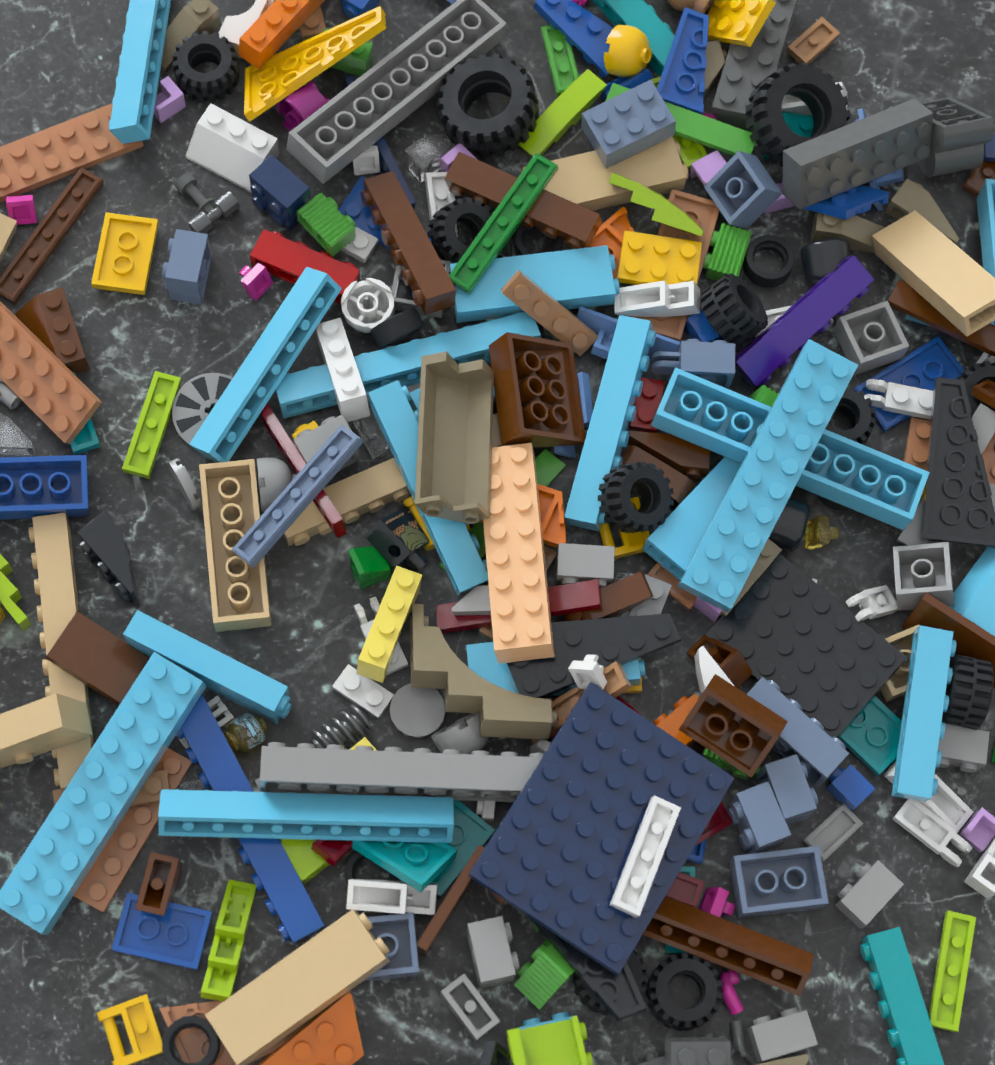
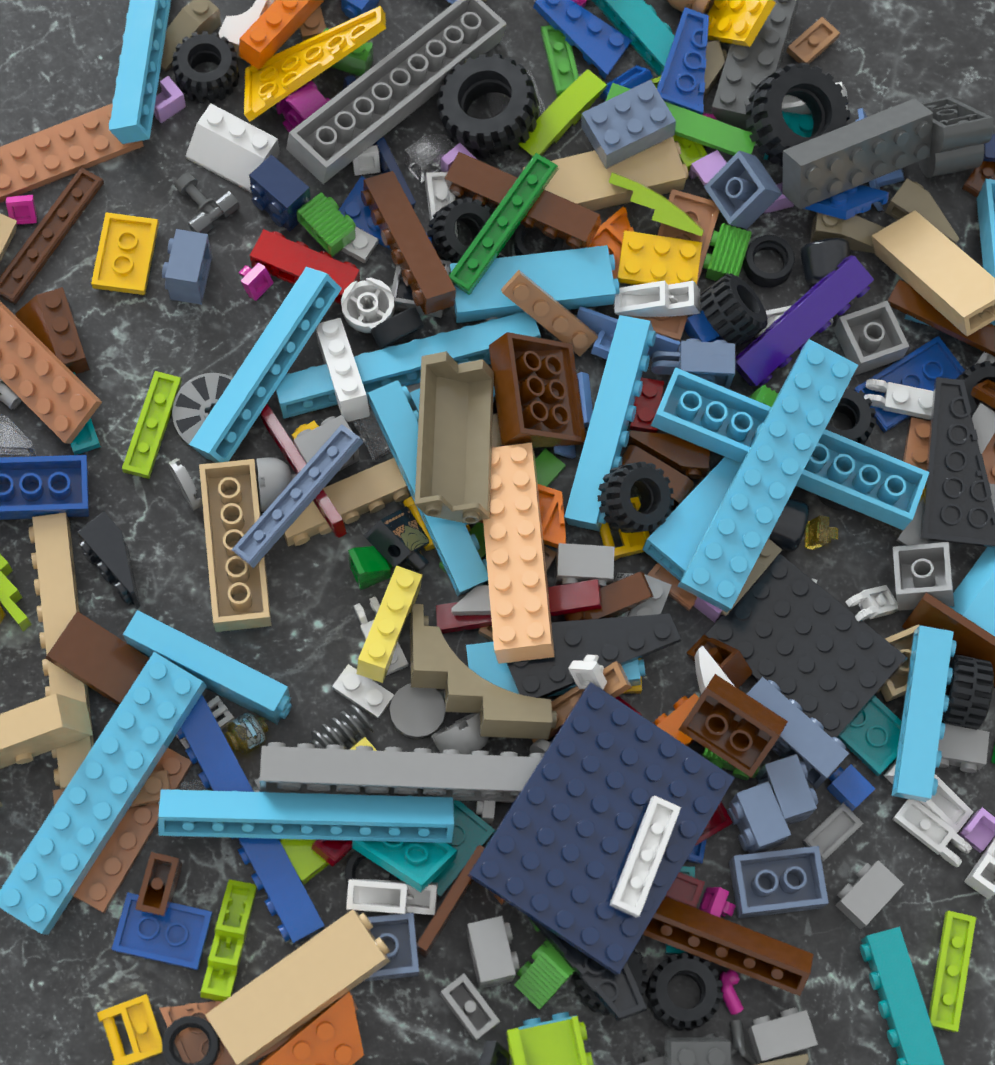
yellow cylinder [604,25,652,77] -> none

